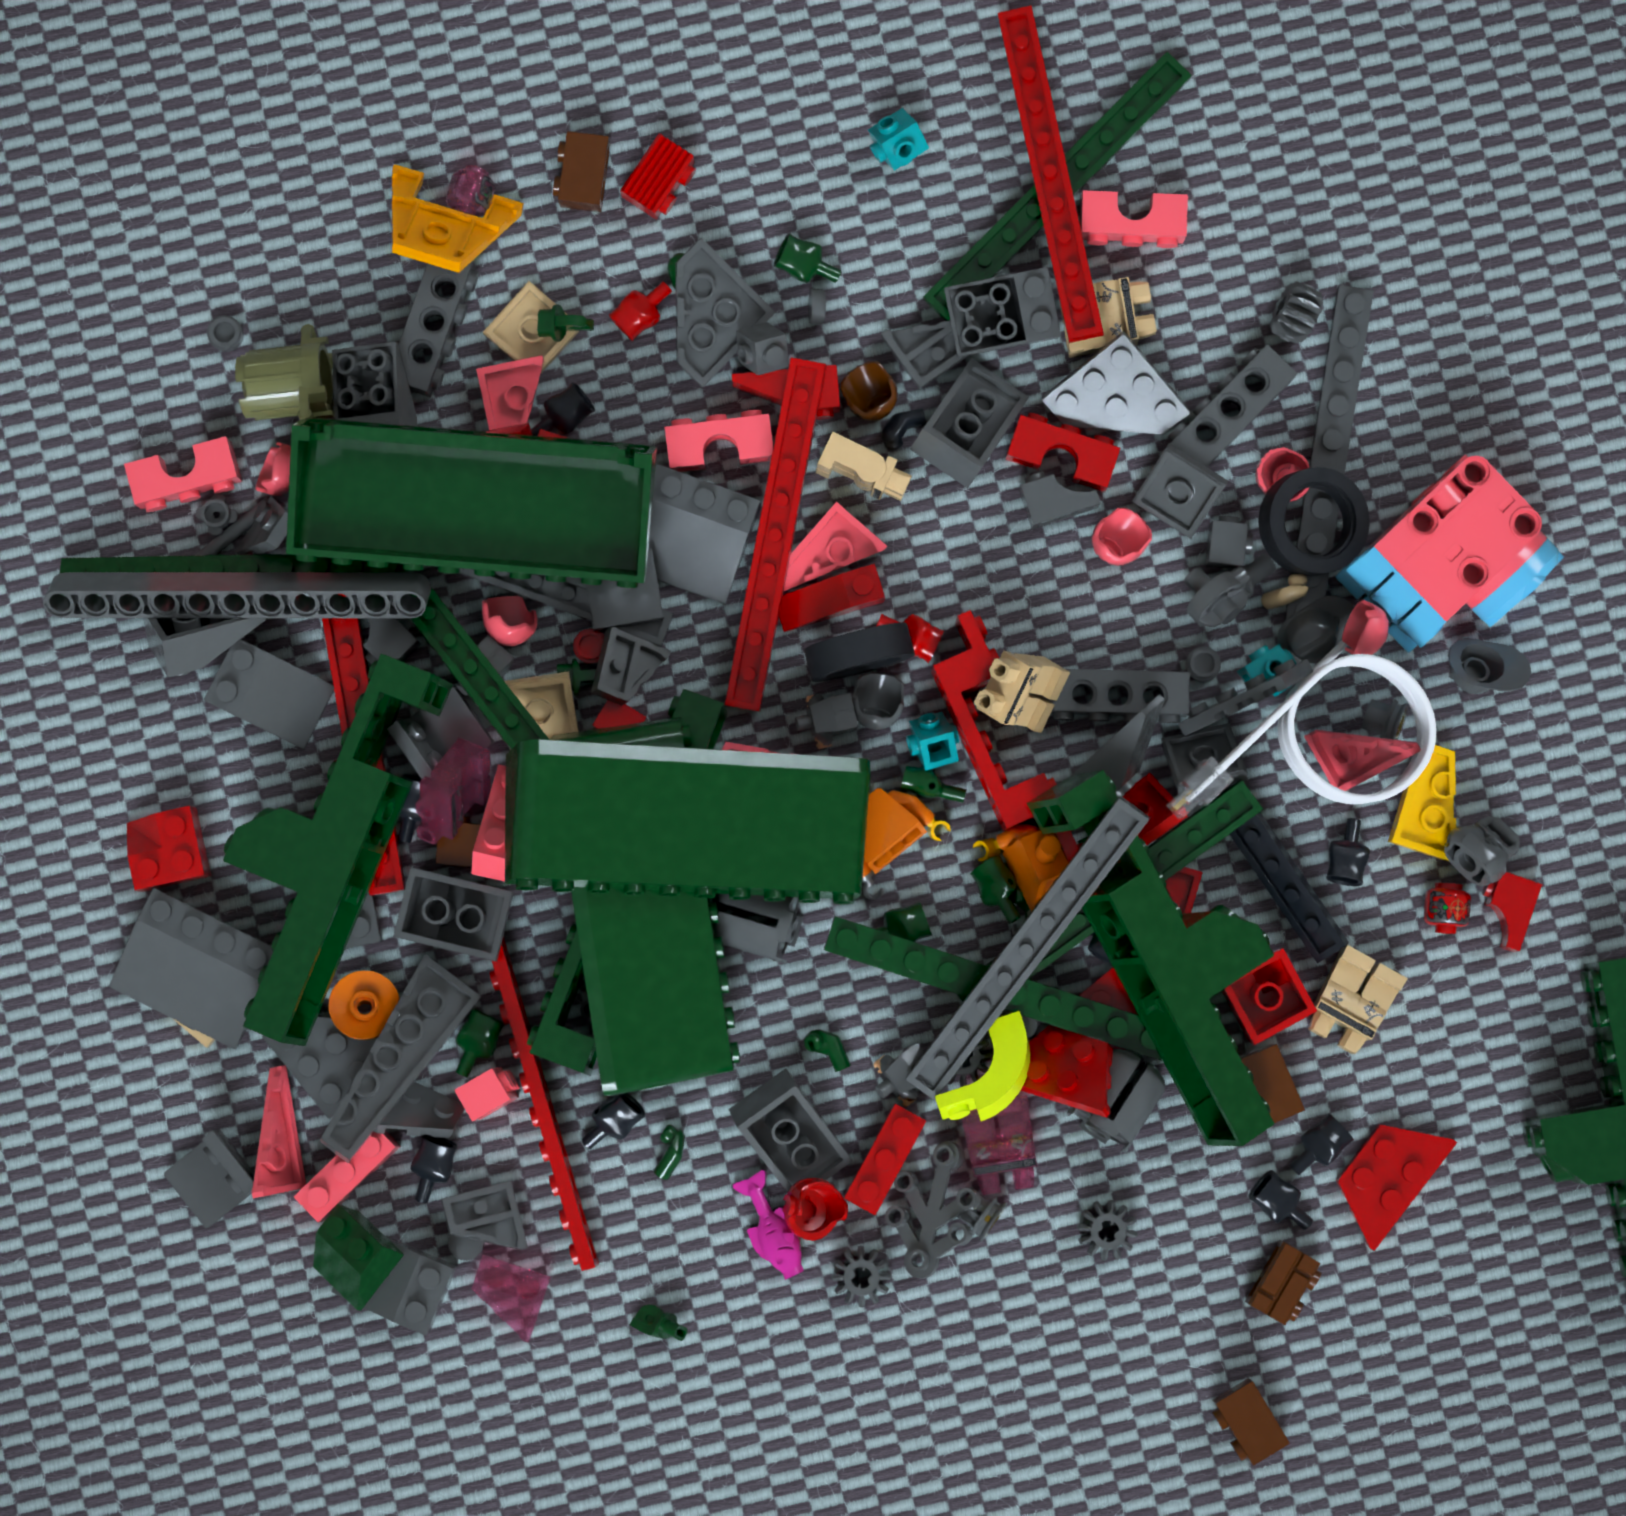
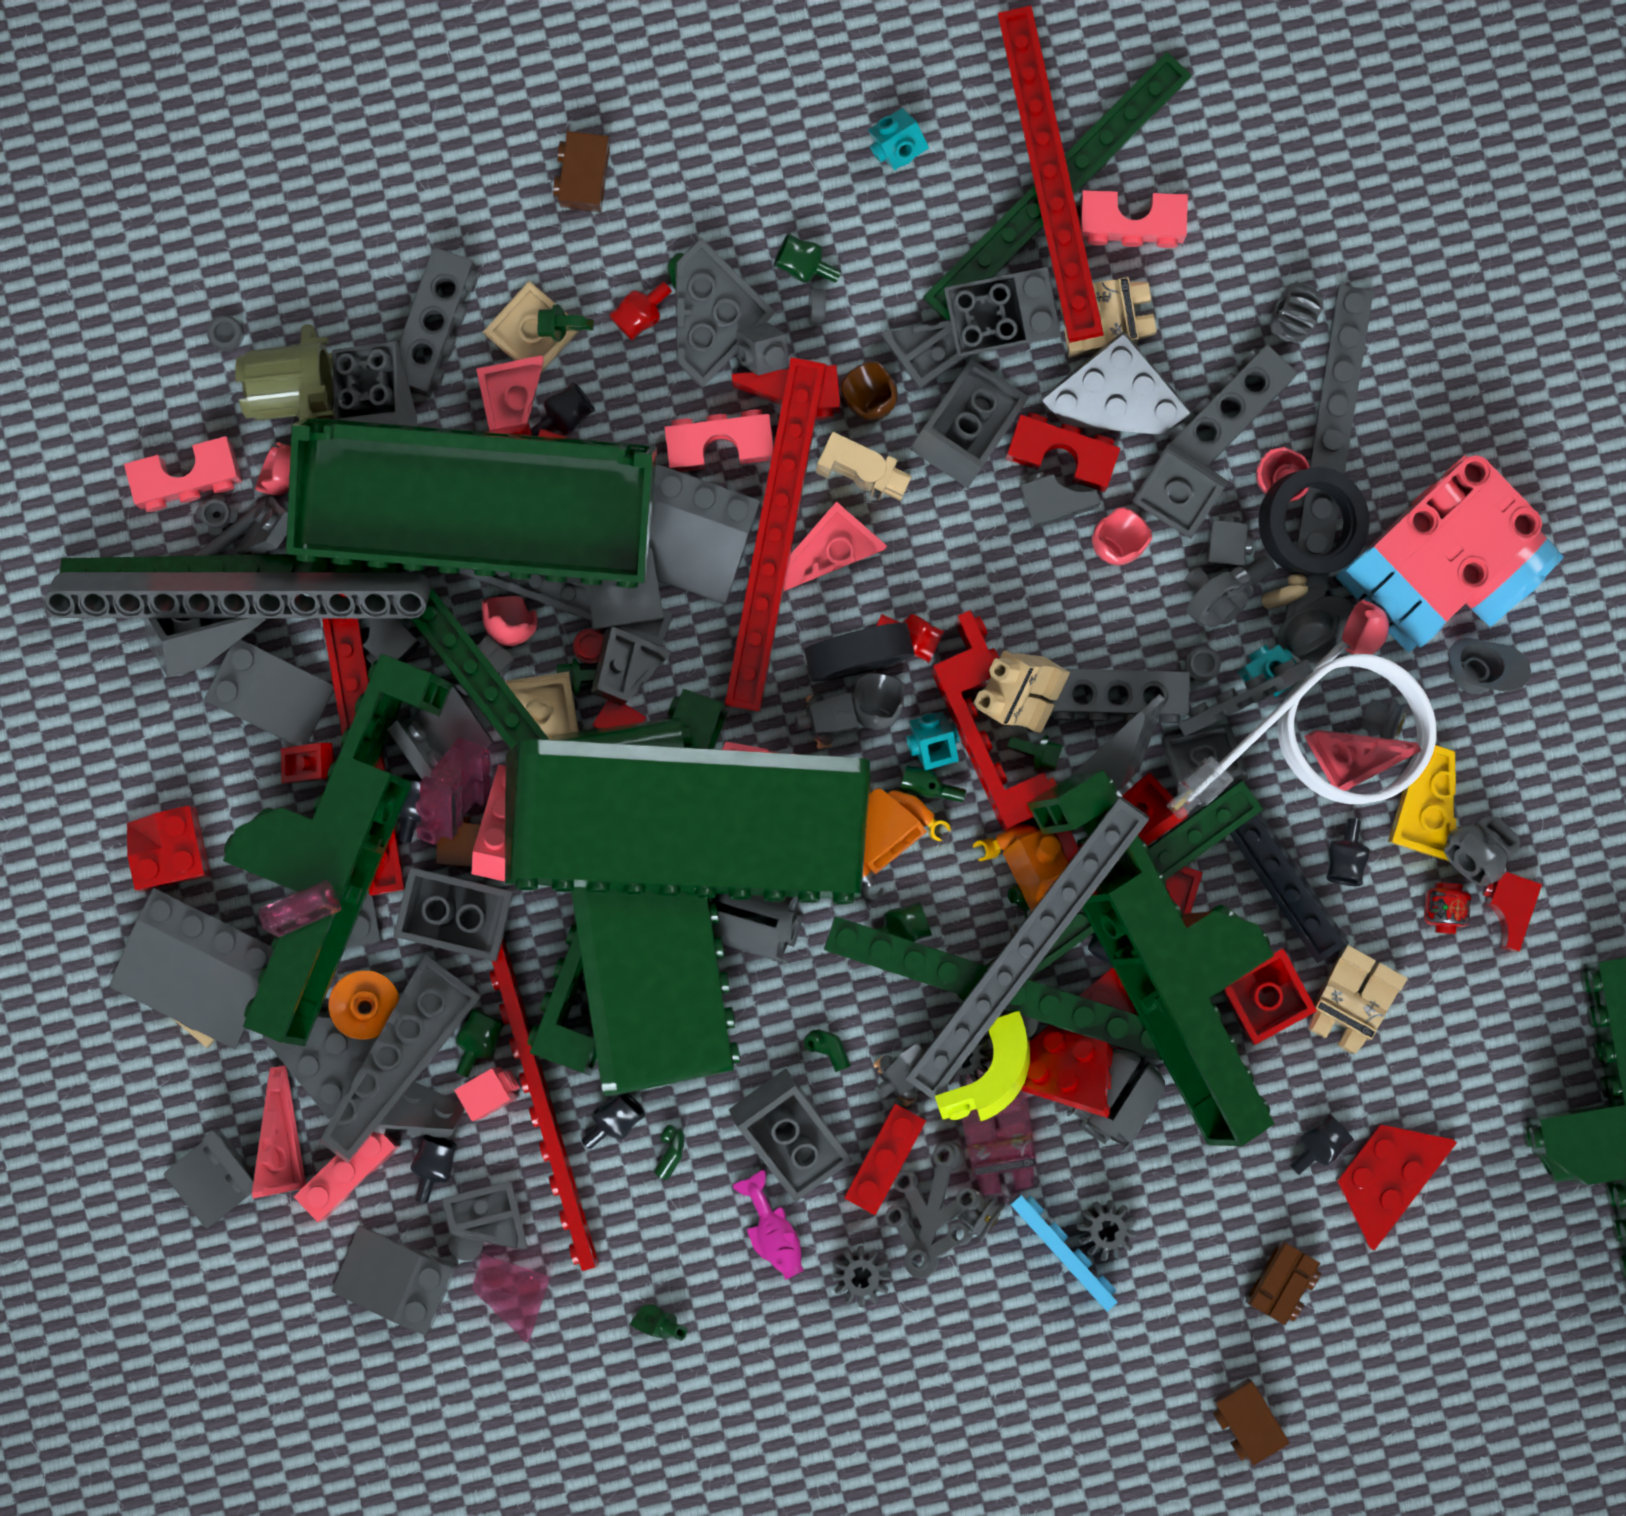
dark green slope [313,1204,404,1311] -> none
light orange wing [392,164,524,273] -> none
clear pink head [446,165,495,217] -> none
red brick [620,133,696,219] -> none
red slope [779,563,885,633] -> none
red cap [783,1178,848,1241] -> none
black arm [882,408,926,450] -> none
dark green piece [970,855,1021,924] -> none
reddish brown brick [1240,1044,1305,1123] -> none
black piece [1248,1170,1313,1230] -> none
none -> clear pink brick [259,880,342,937]
none -> red plate [281,742,335,784]
none -> dark green piece [1008,735,1063,772]
none -> medium azure plate [1009,1194,1118,1312]

